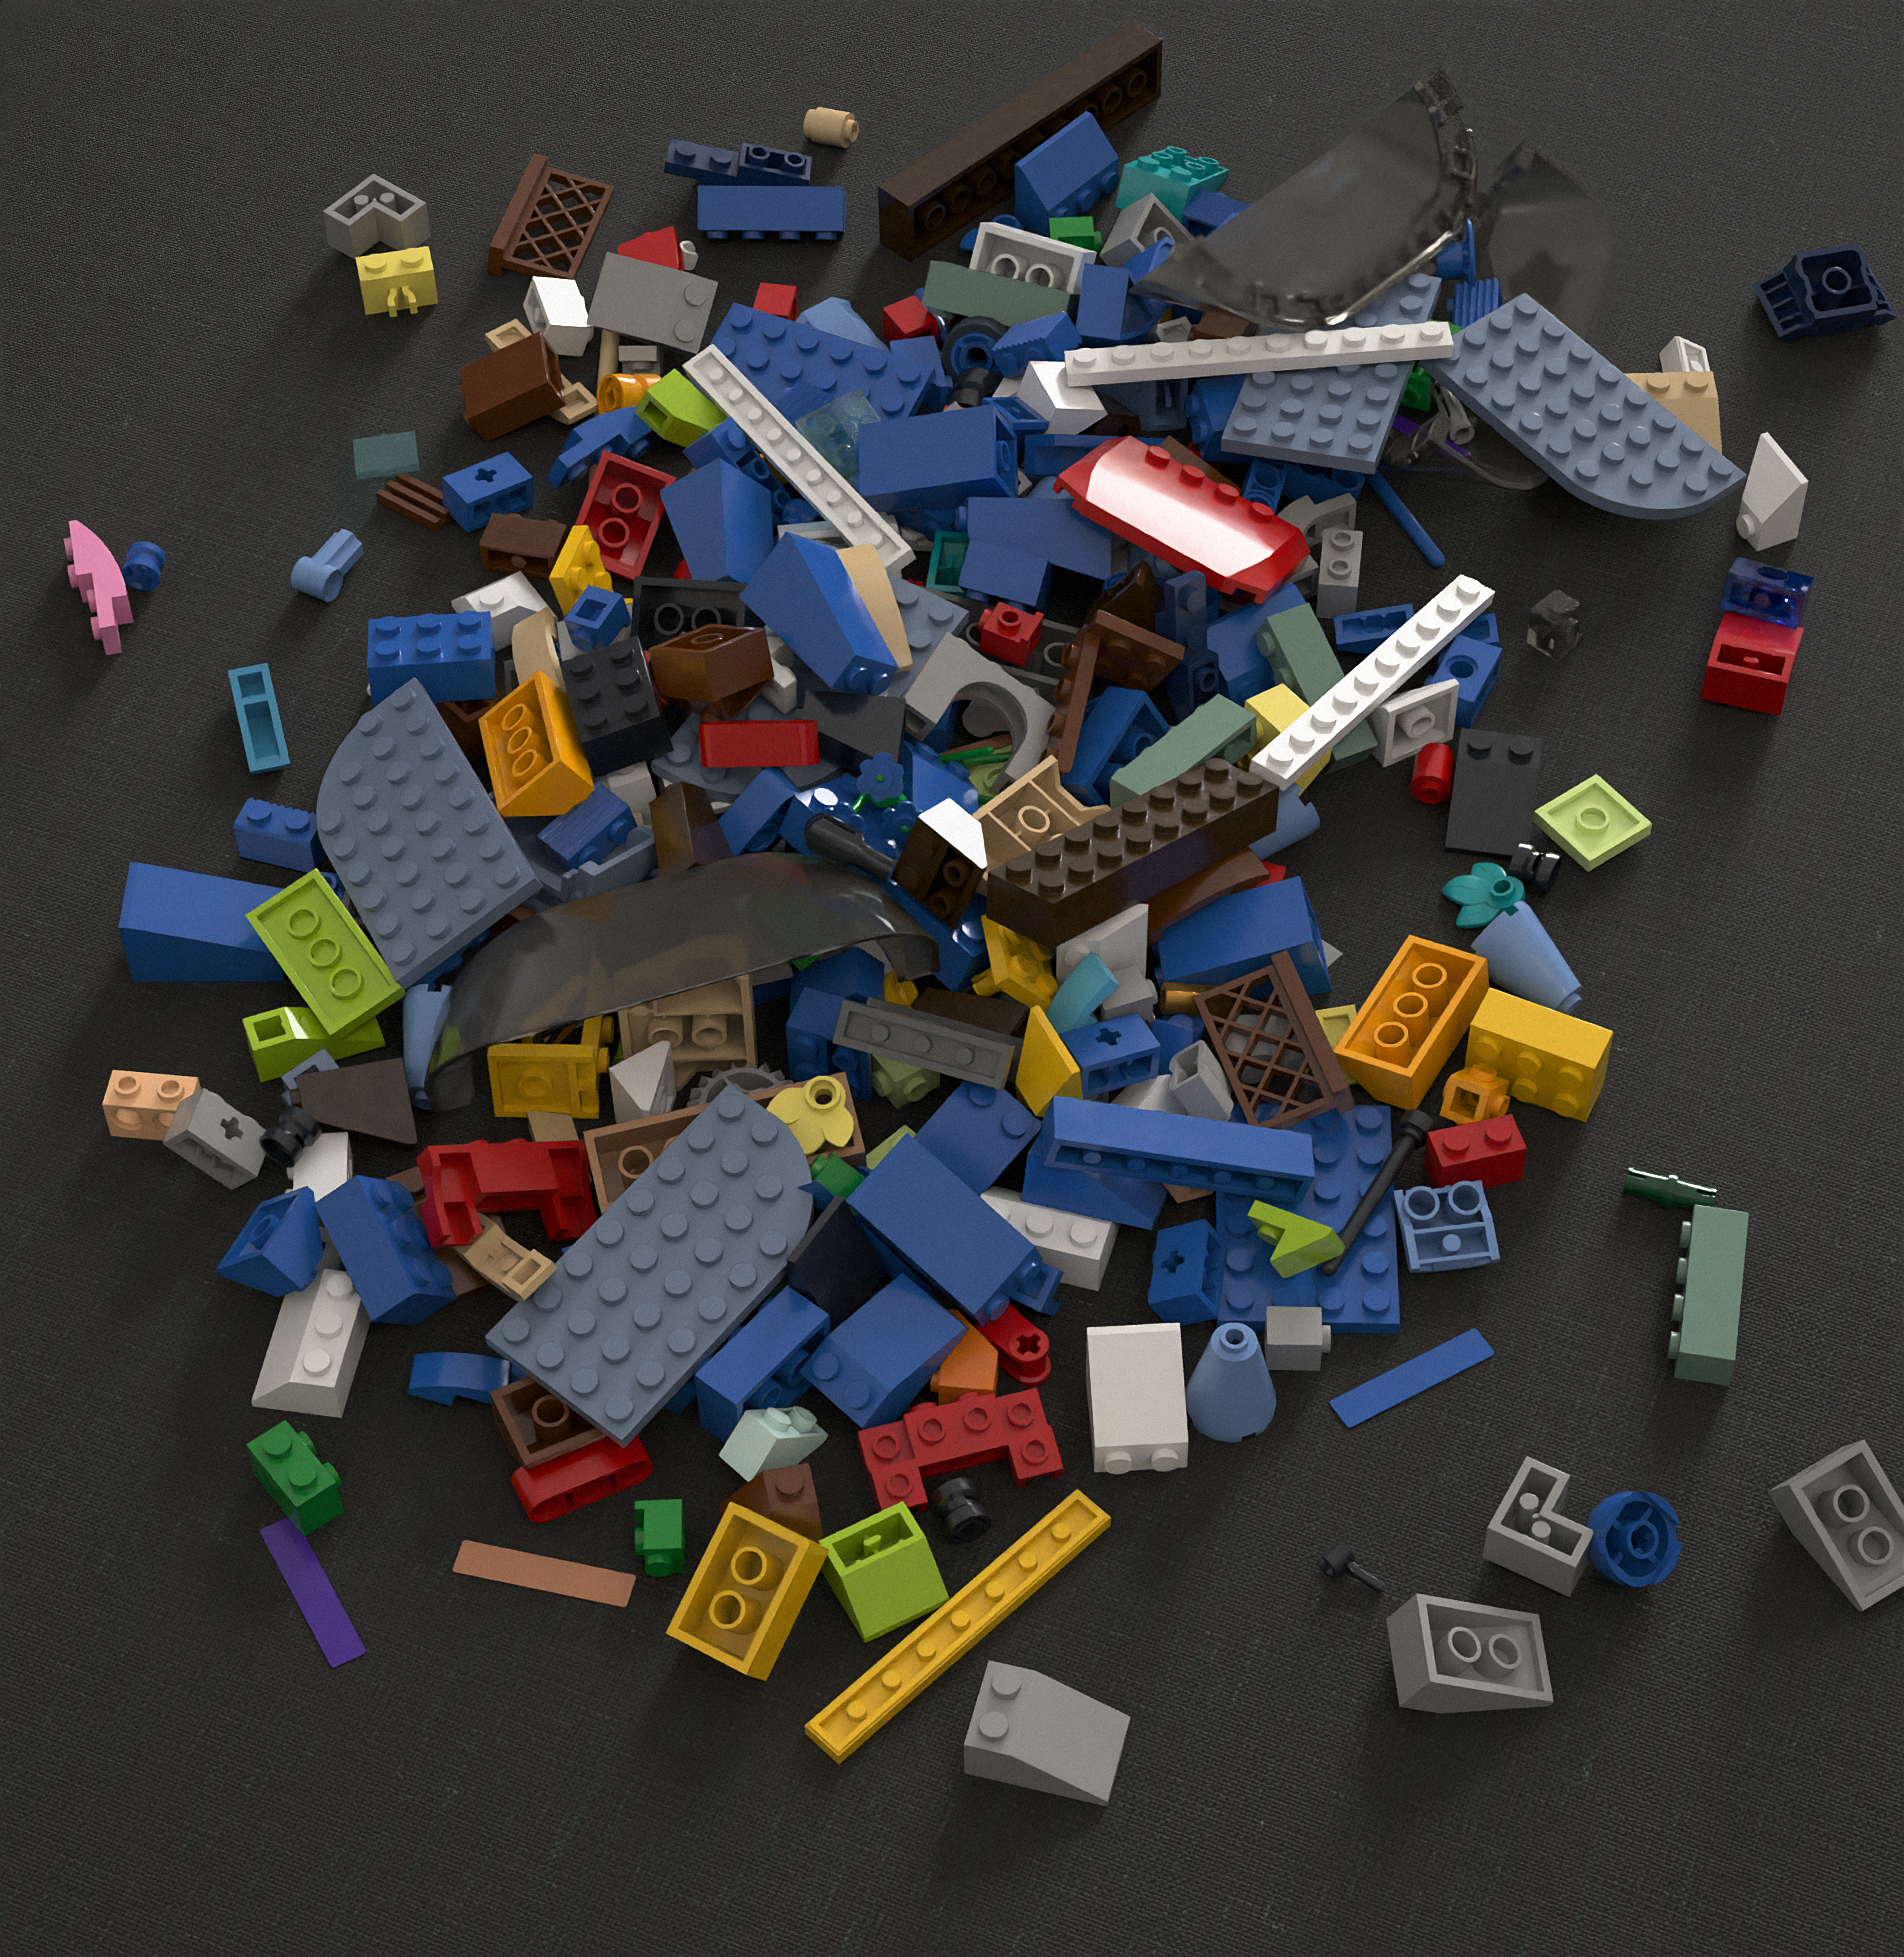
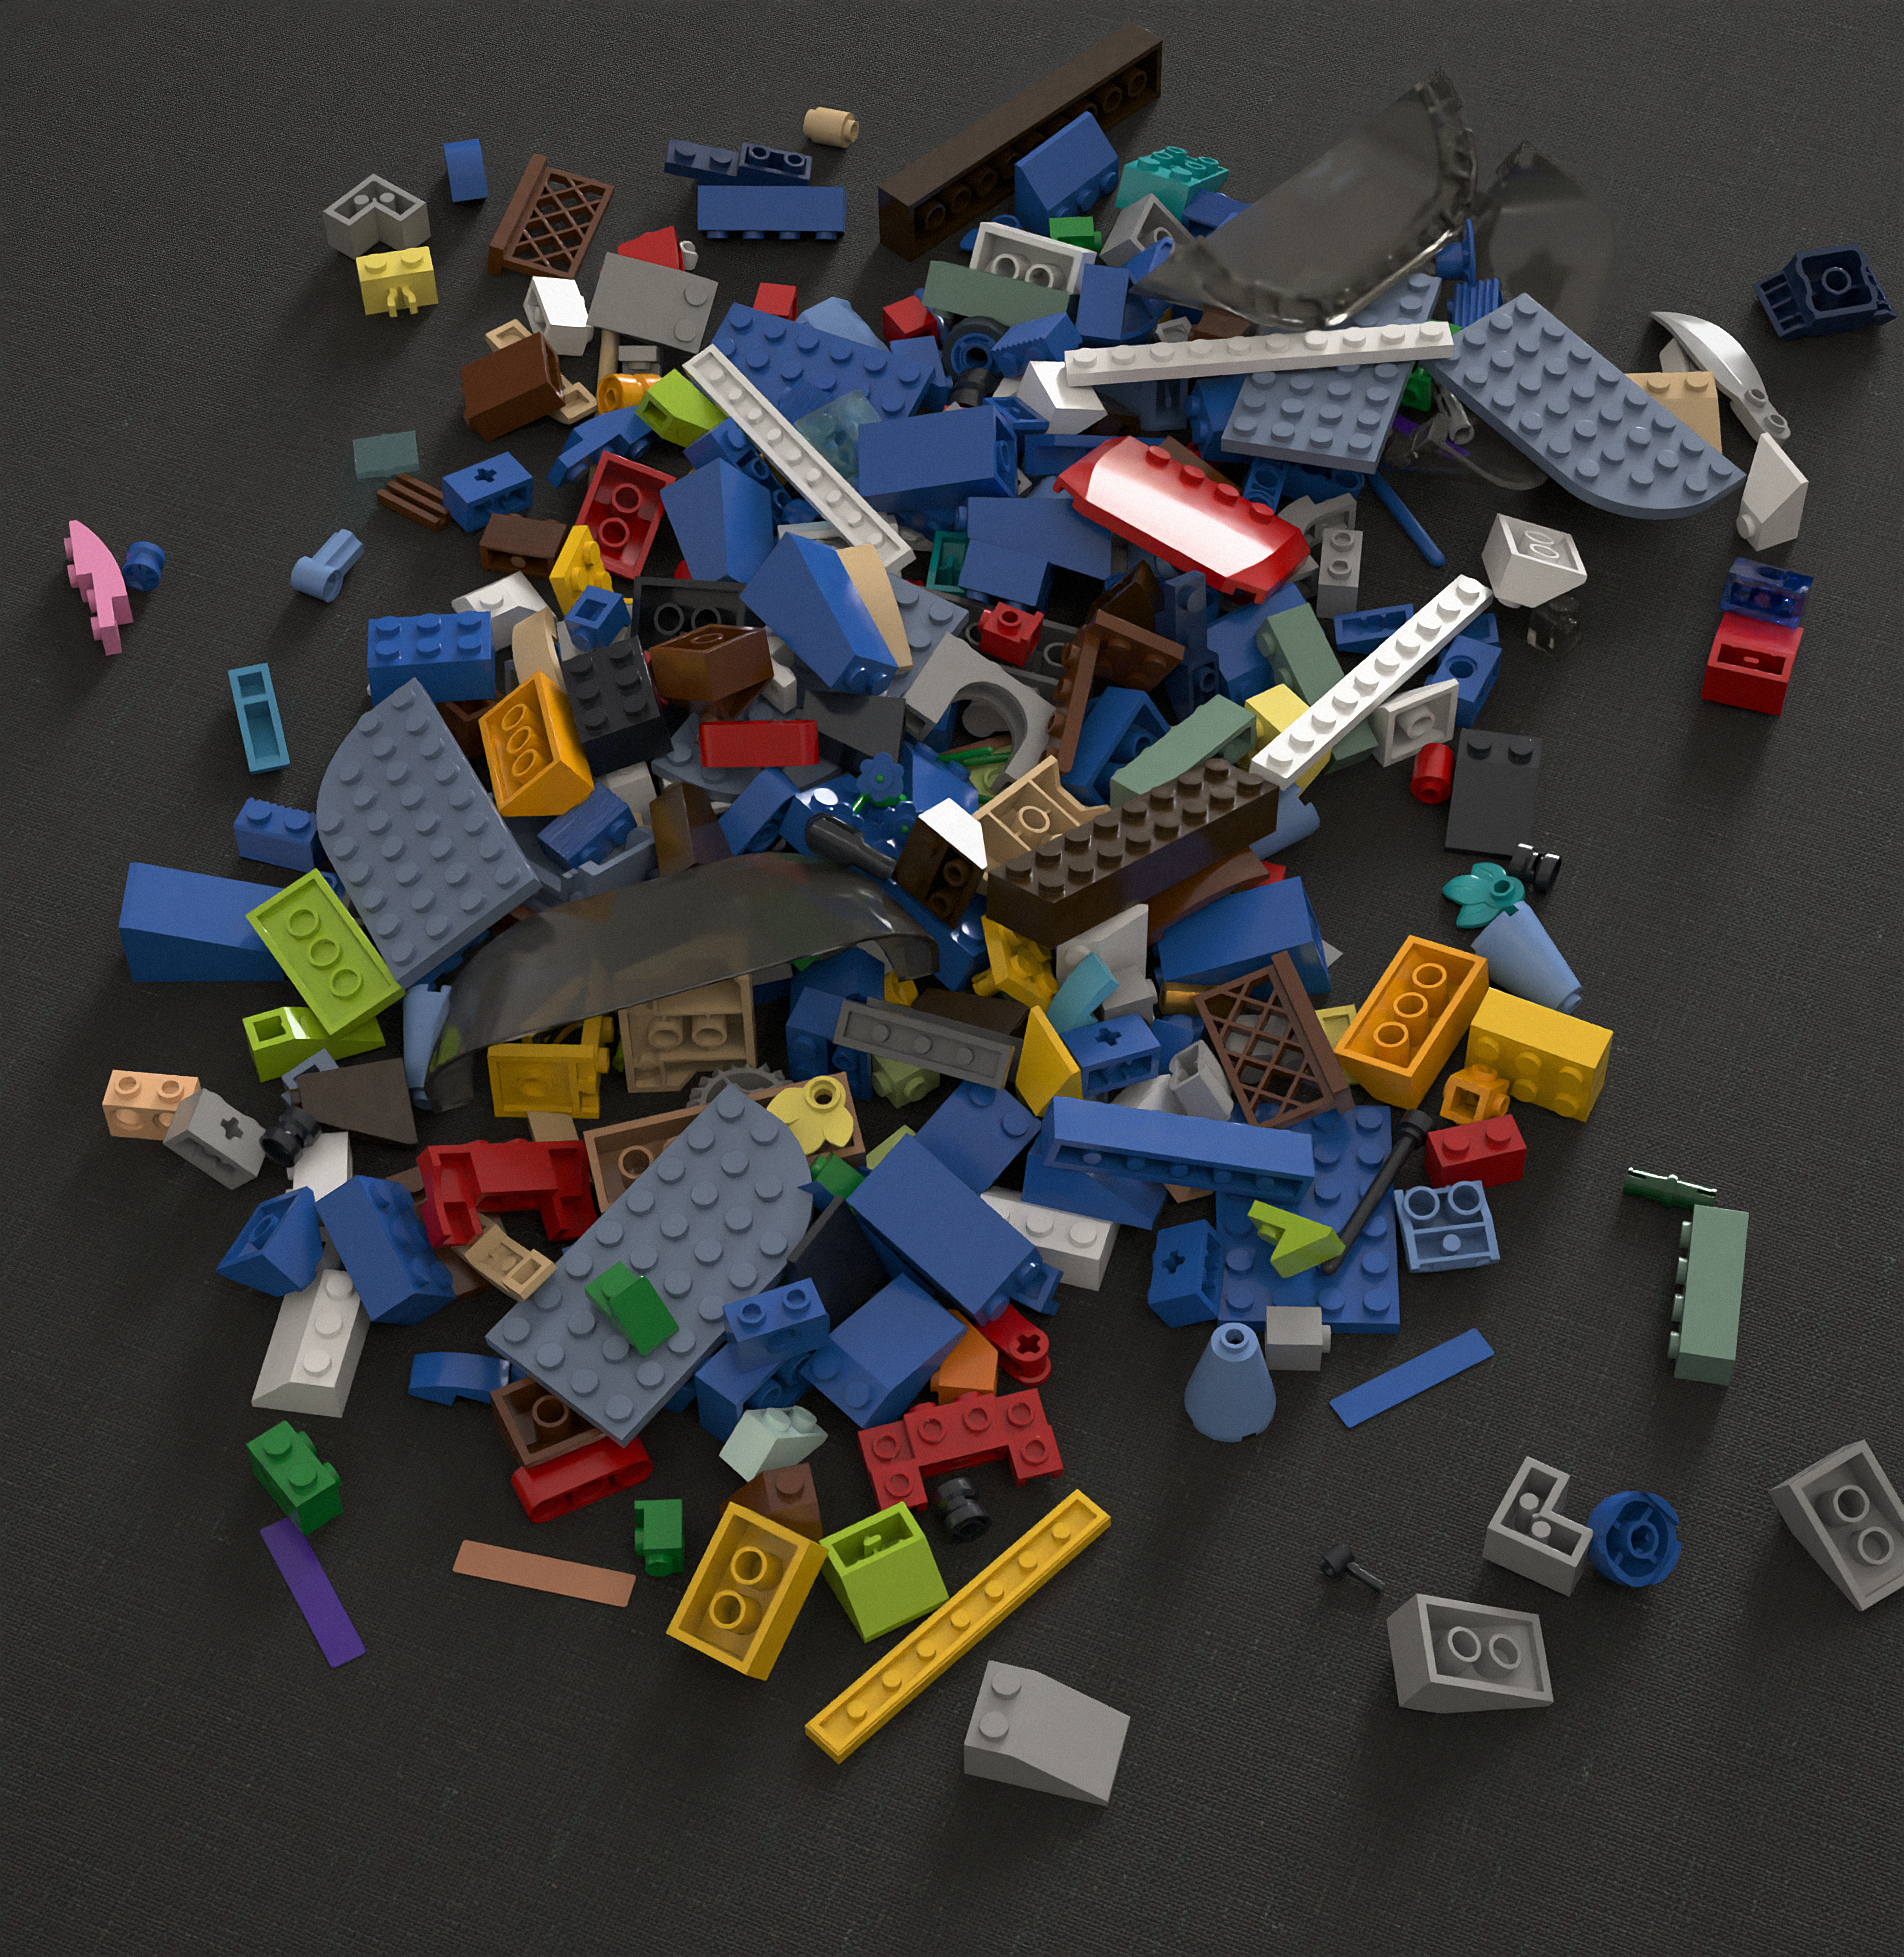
white slope [609,1040,676,1124] -> none
white slope [1086,1323,1188,1474] -> none
yellowish green plate [1533,774,1652,872] -> none
none -> blue brick [443,139,489,202]
none -> green slope [584,1261,680,1358]
none -> blue brick [722,1278,829,1374]
none -> white slope [1481,513,1587,608]
none -> light grey plant [1648,311,1790,448]

